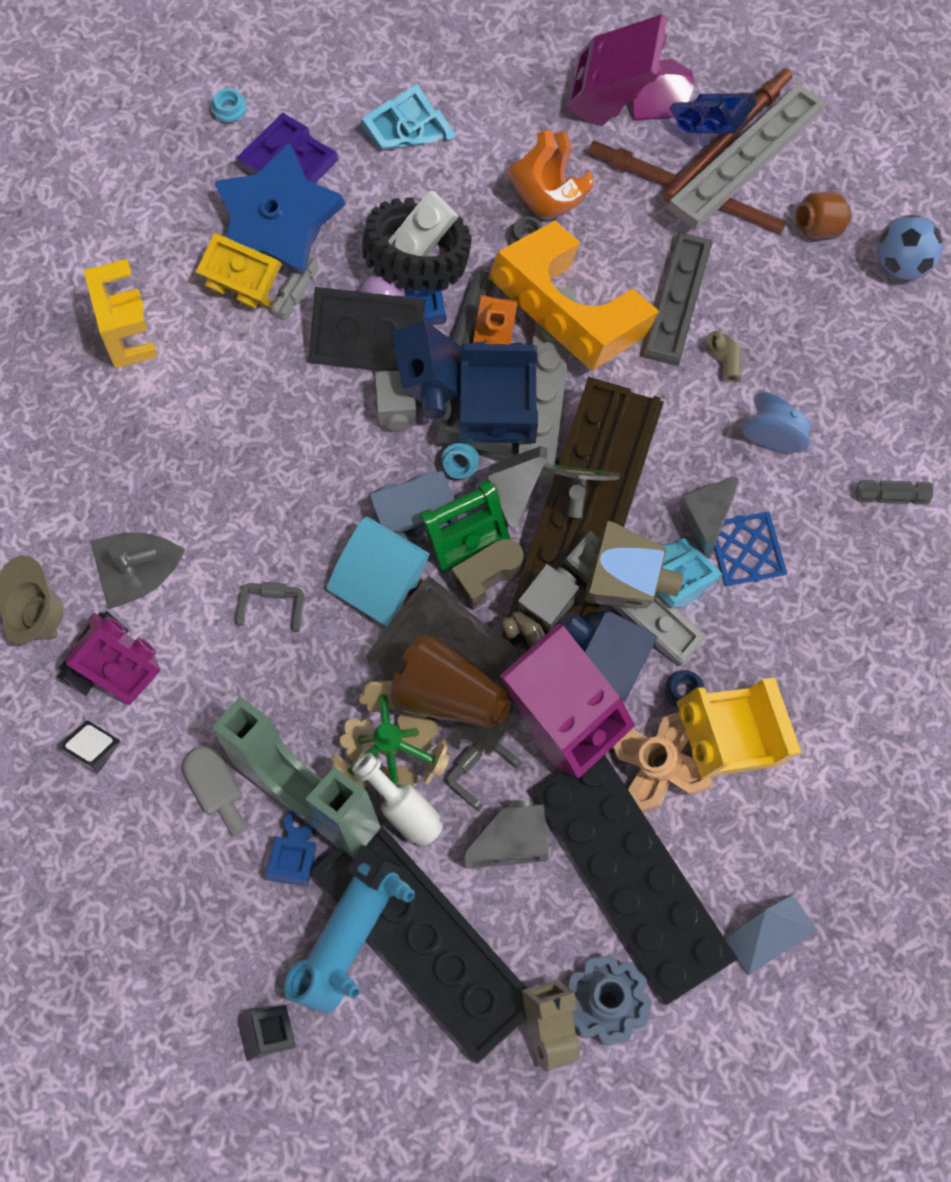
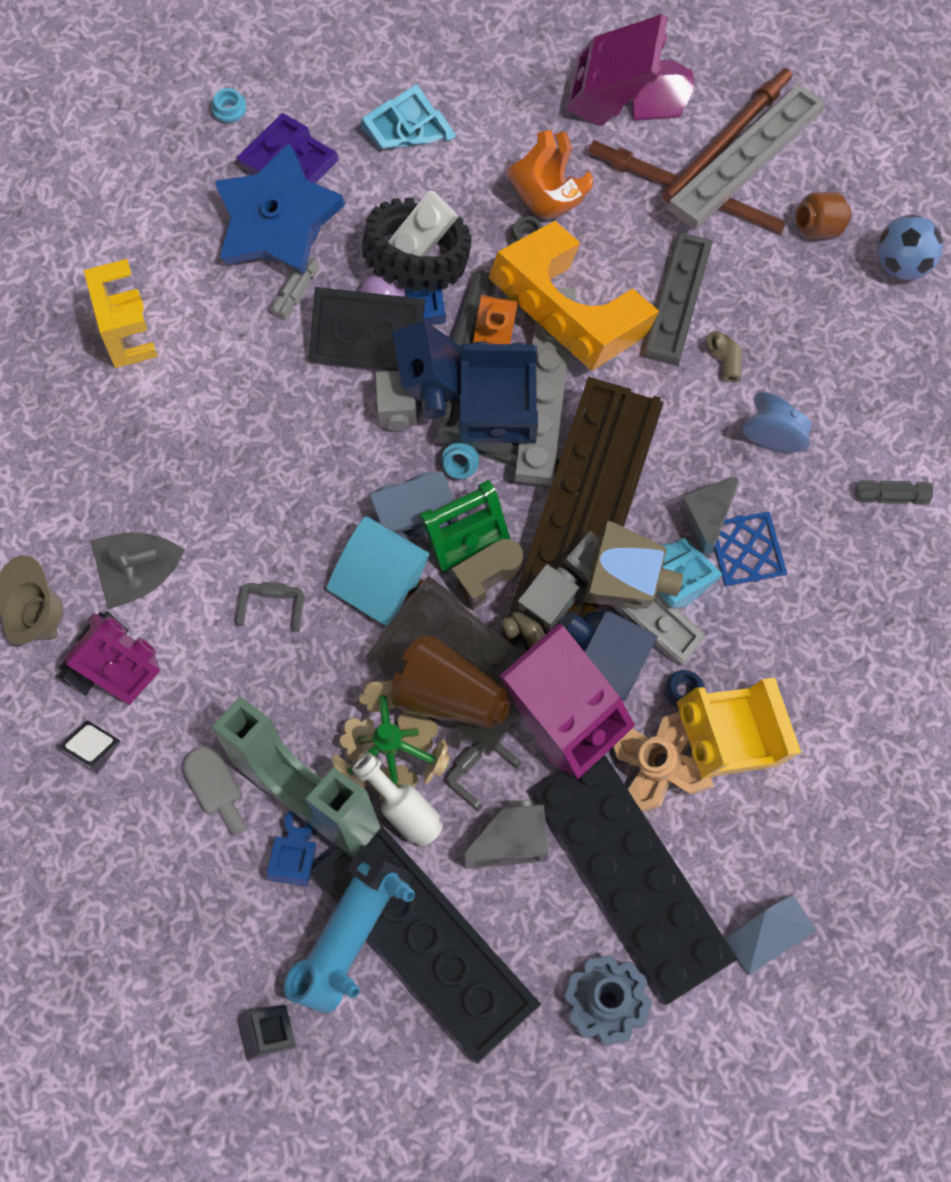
yellow bracket [196,232,282,309] -> none
flat silver slope [488,446,548,528] -> none
dark tan leg [522,979,580,1072] -> none
flat silver shield [542,464,620,518] -> none
clear blue bracket [669,93,758,134] -> none

